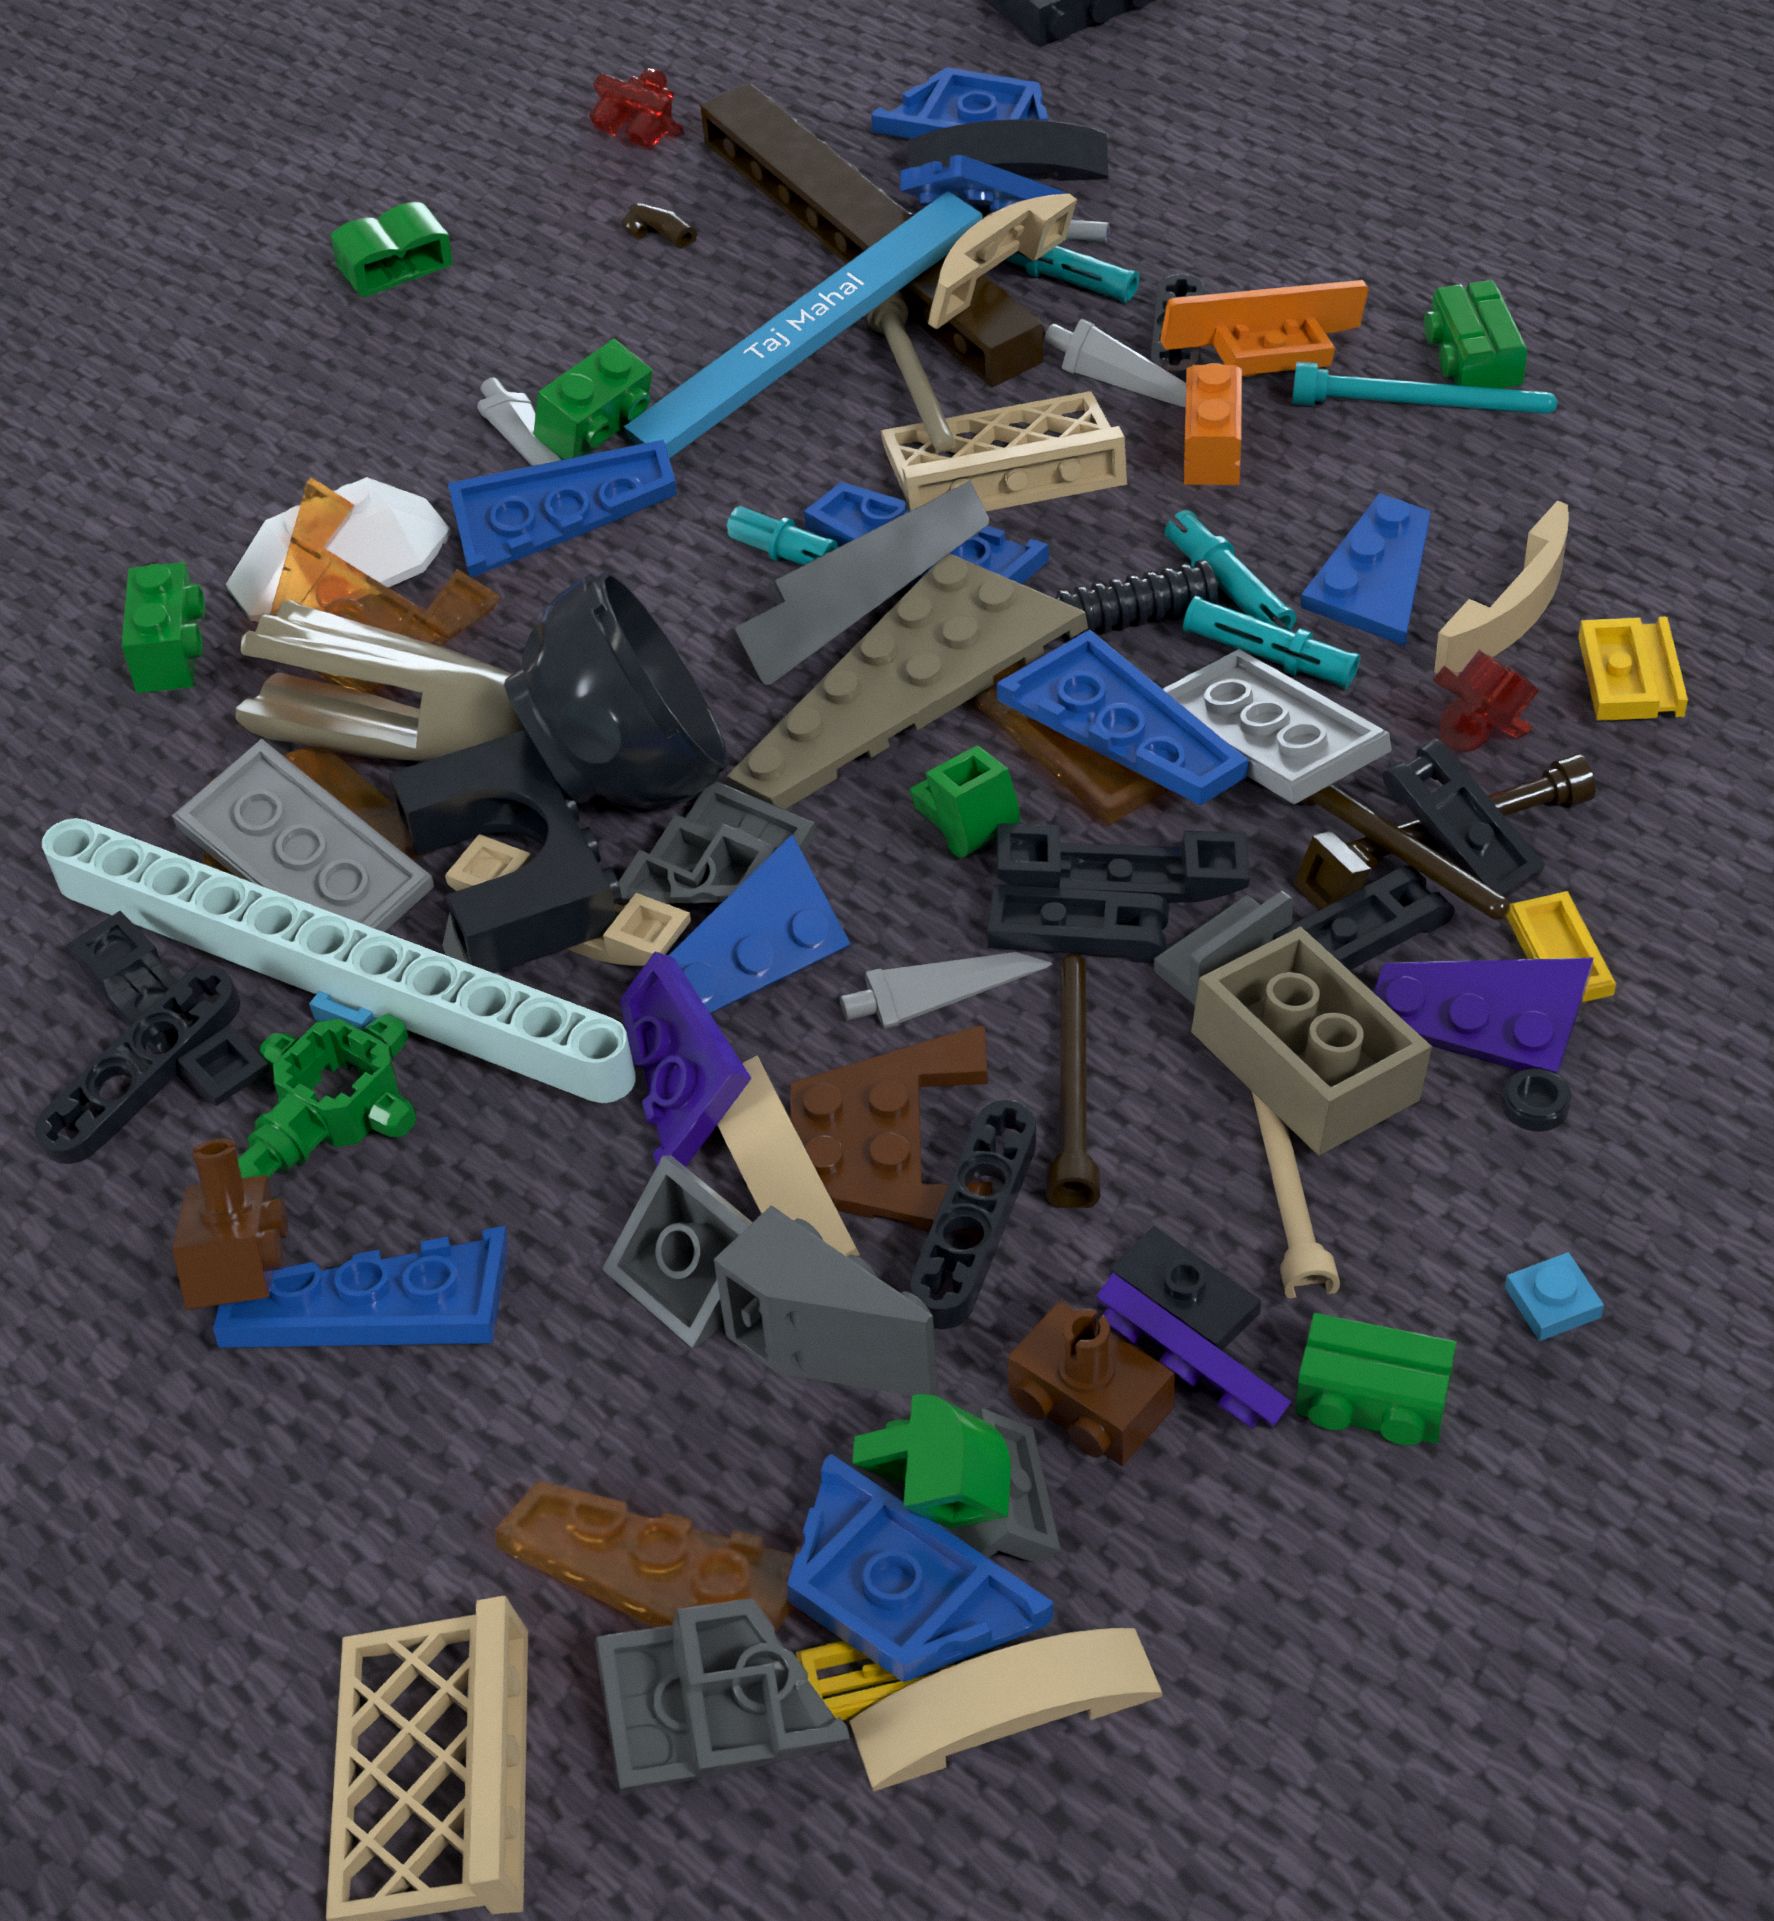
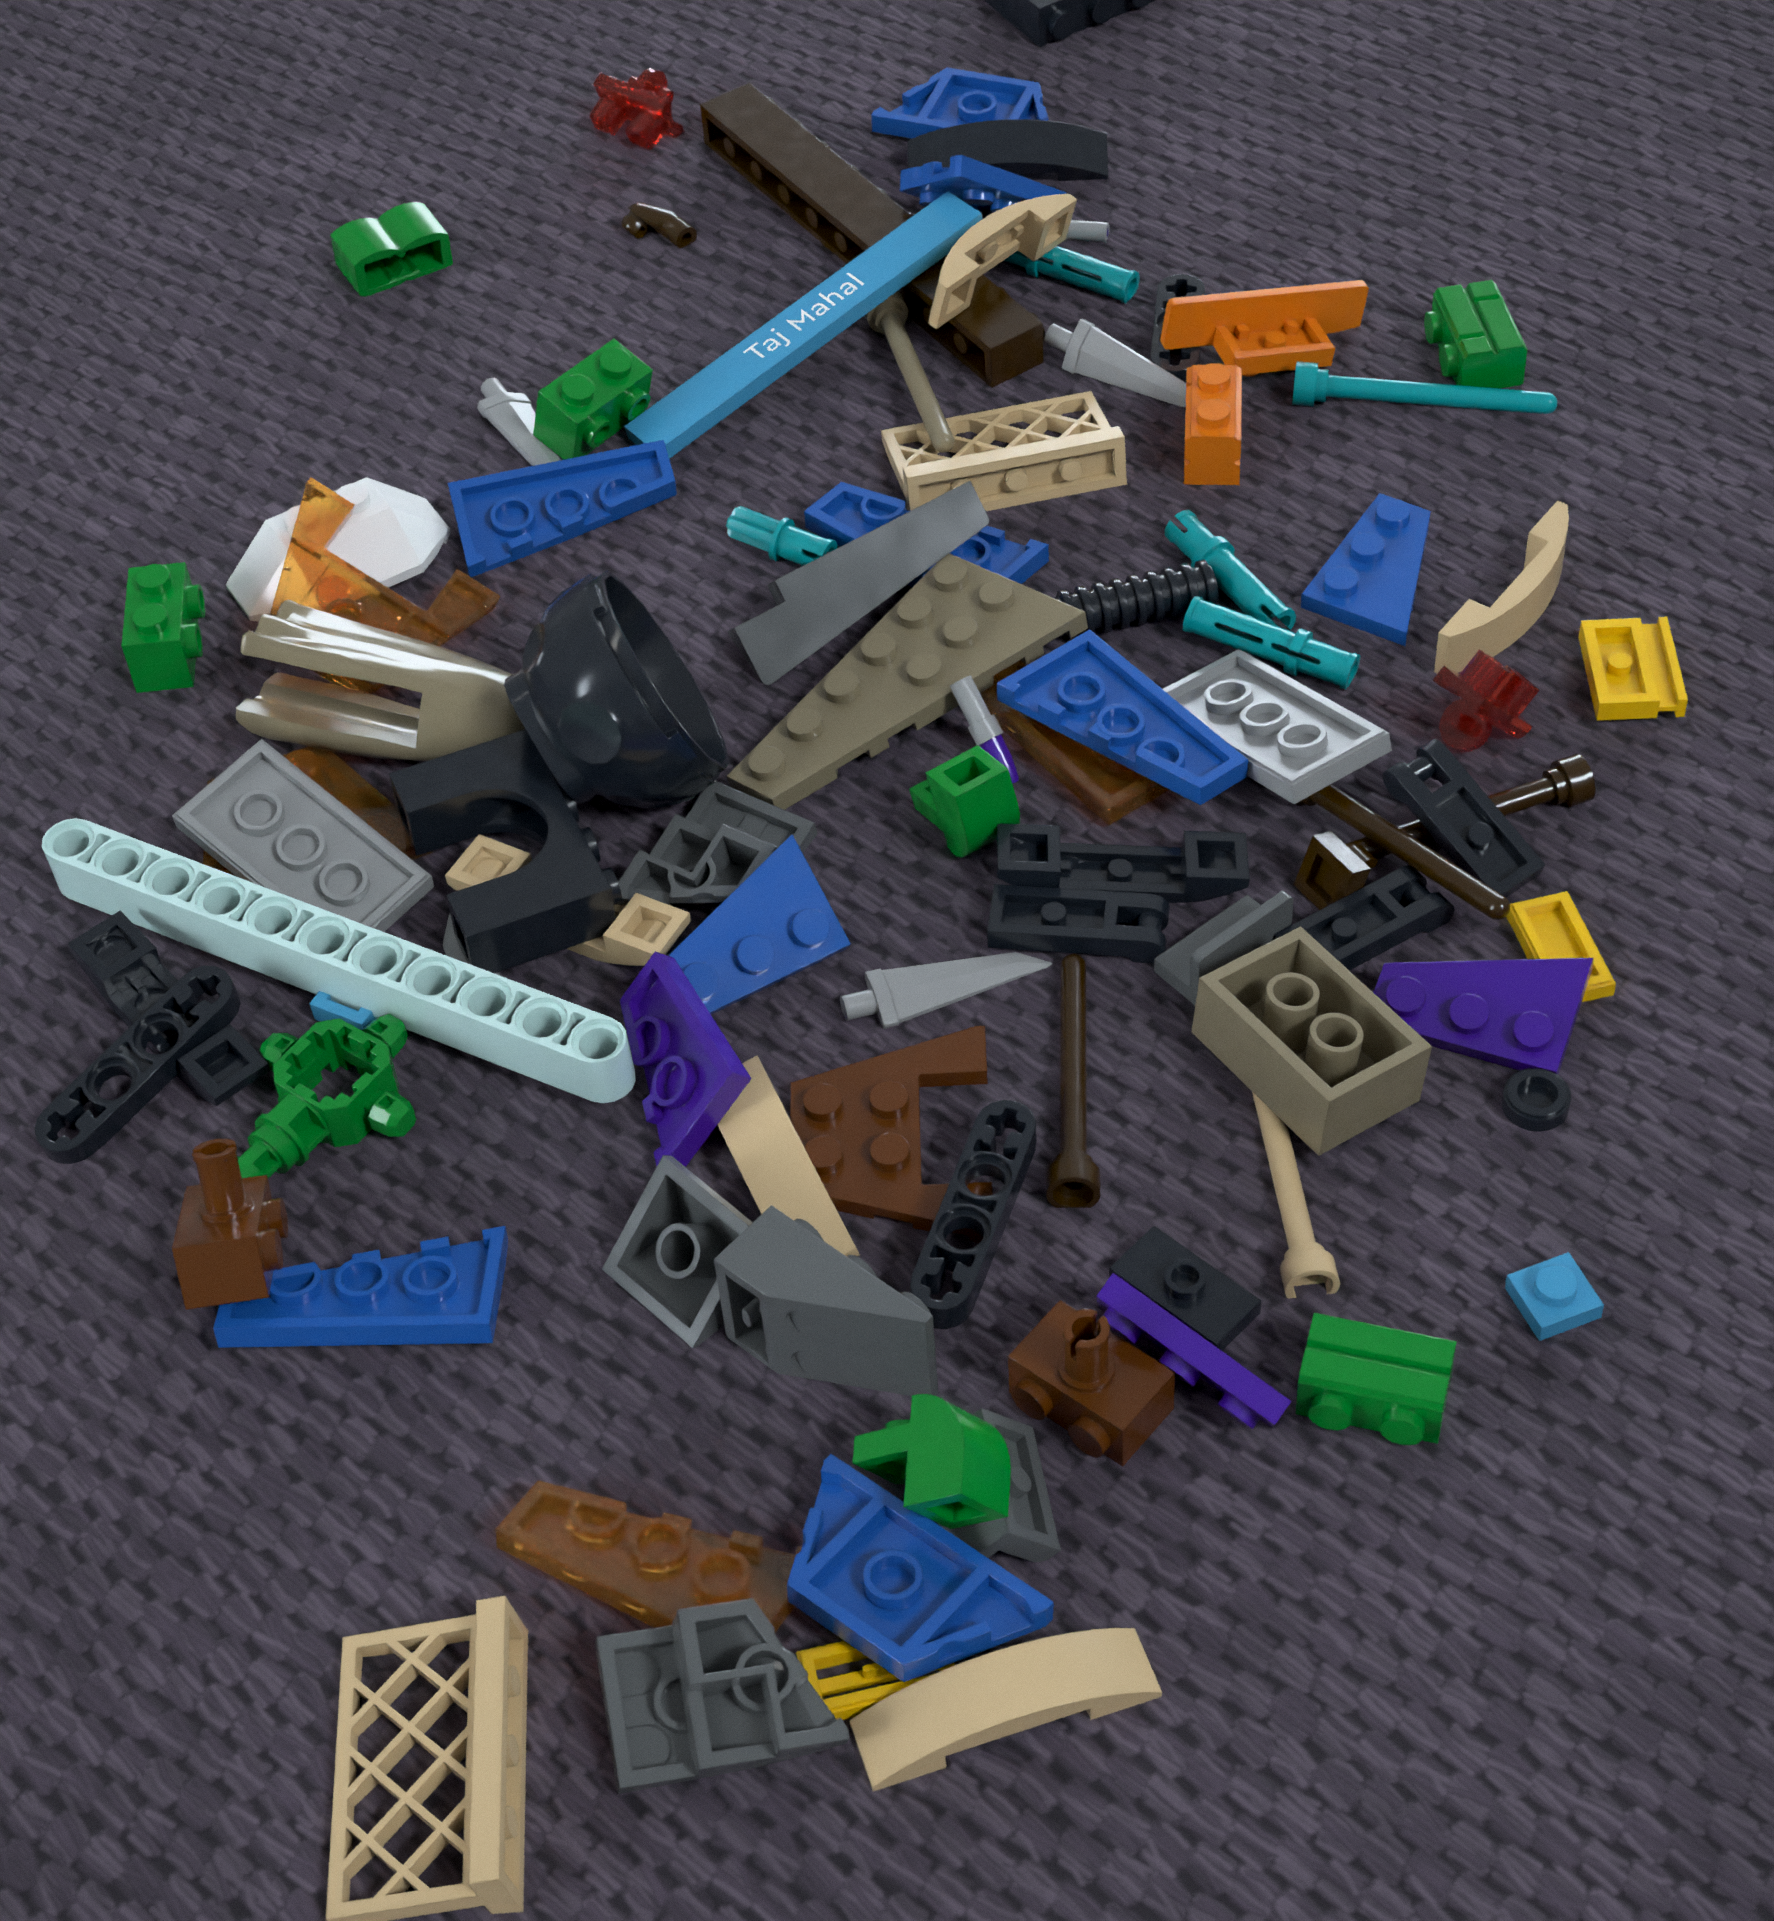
none -> light grey piece [950,675,1019,784]

